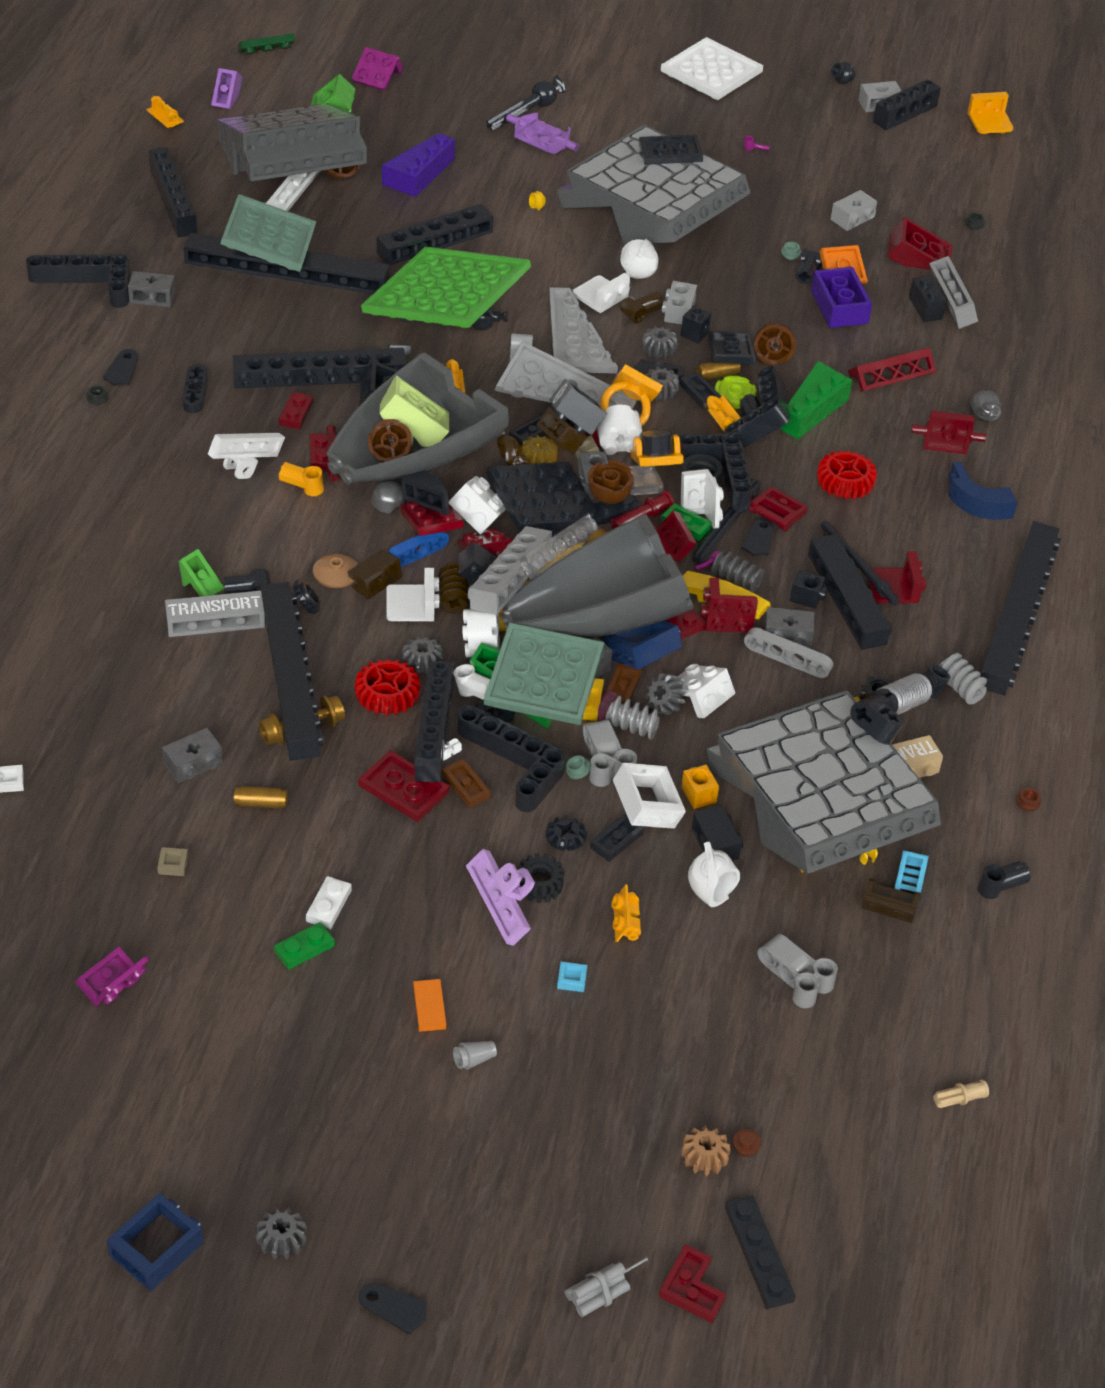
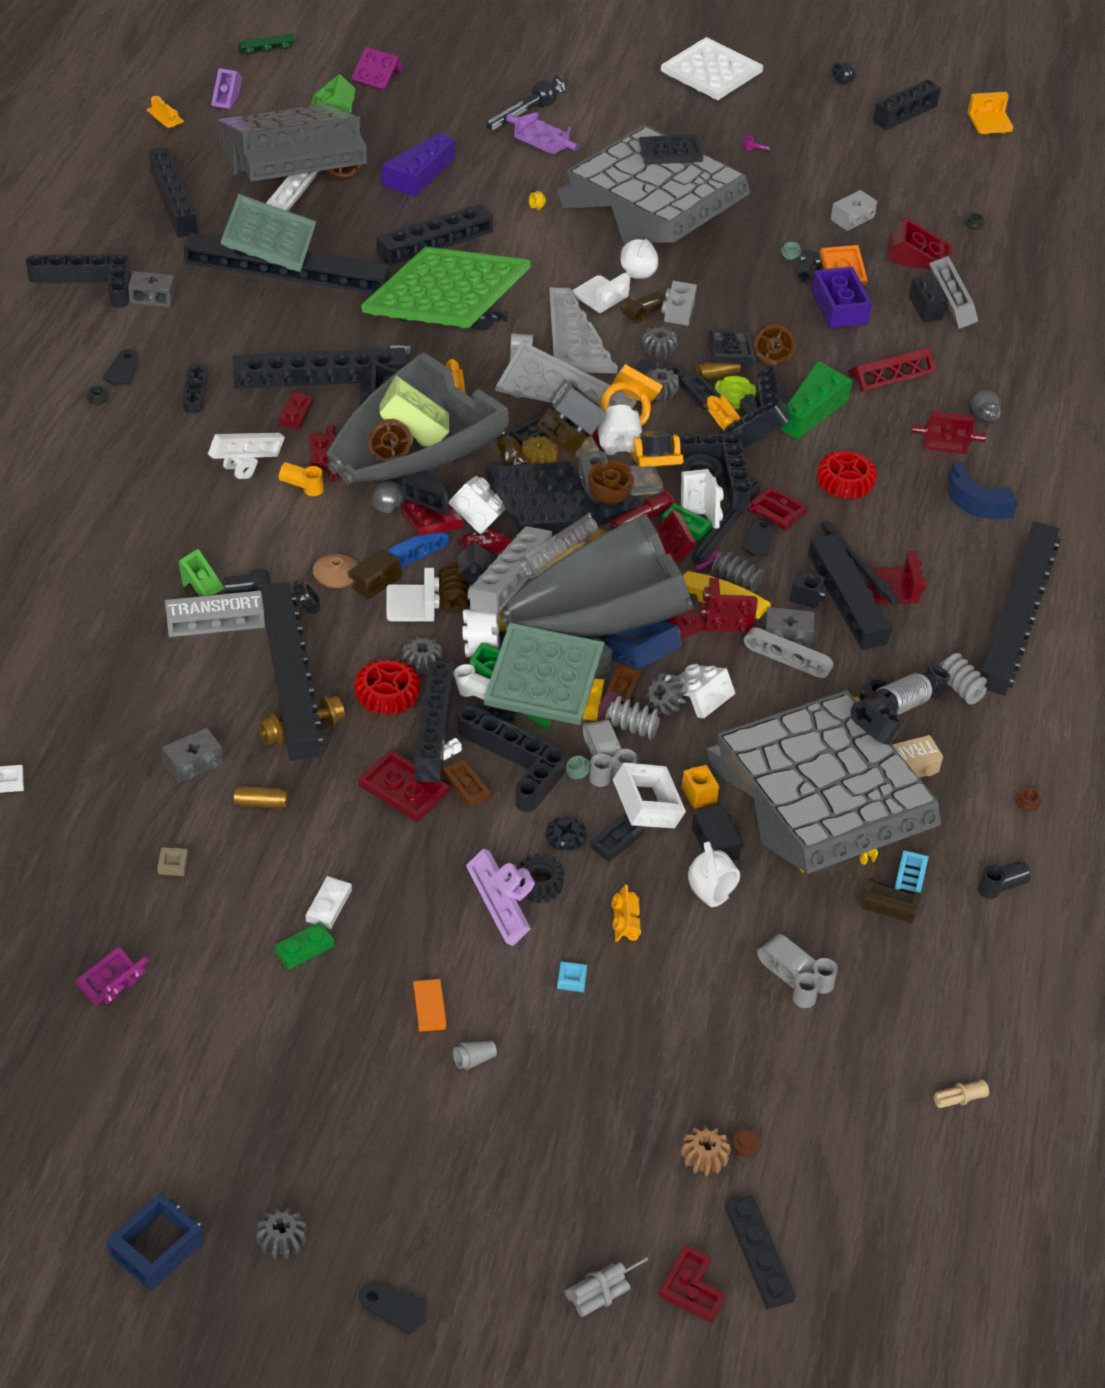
black brick [681,306,711,343] -> none
light grey brick [858,81,901,112] -> none

